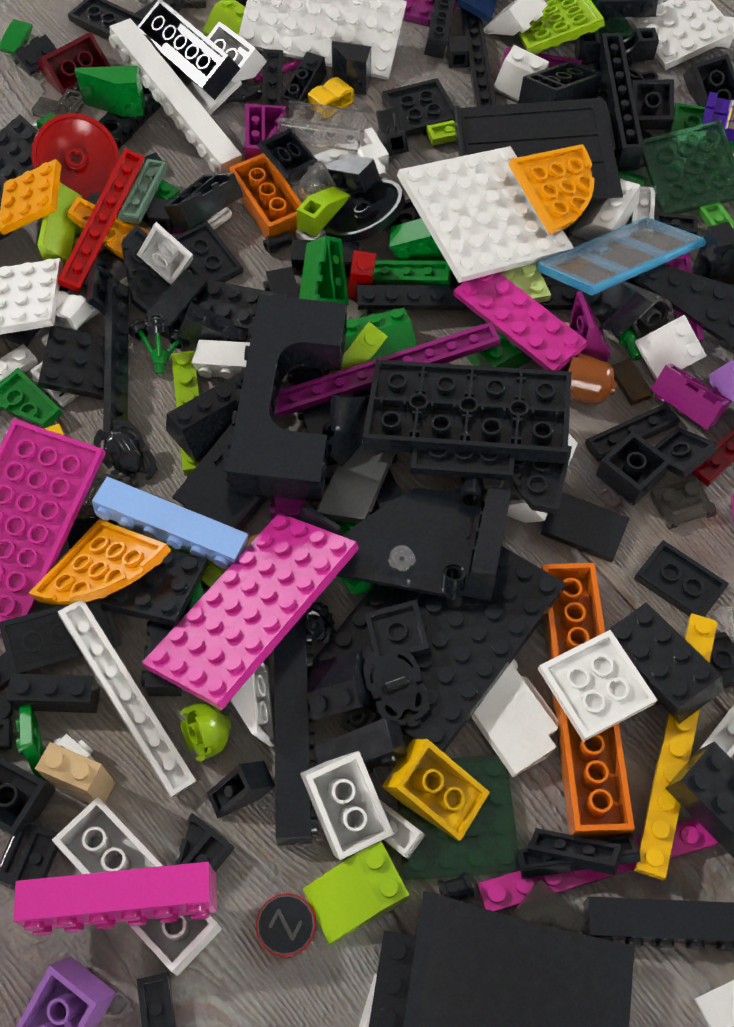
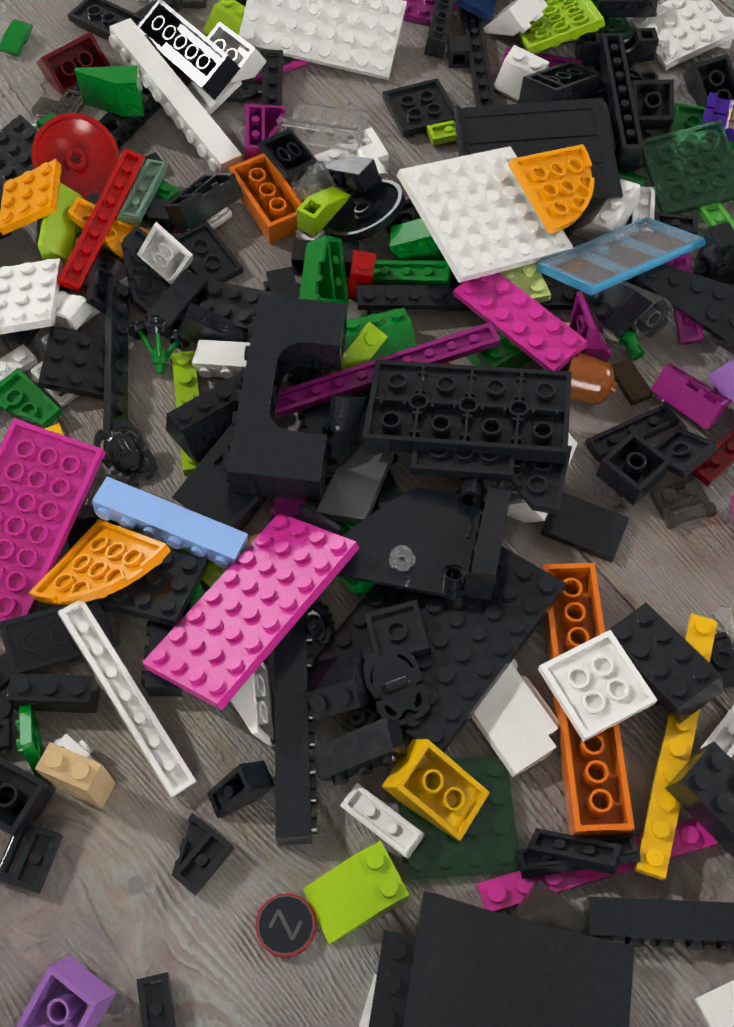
black bracket [13,34,57,76] -> none
dark pink brick [13,862,217,936] -> none
white brick [52,797,222,976] -> none
lime cylinder [180,703,231,762] -> none
black pin [263,231,292,253] -> none
black slope [281,52,327,104] -> none
white slope [300,751,393,860] -> none
yellow brick [308,77,354,118] -> none
black slope [331,41,371,95] -> none
black brick [376,107,409,156] -> none
black bush [437,871,474,900] -> none
black tile [634,540,729,617] -> none
white slope [635,315,706,381] -> none

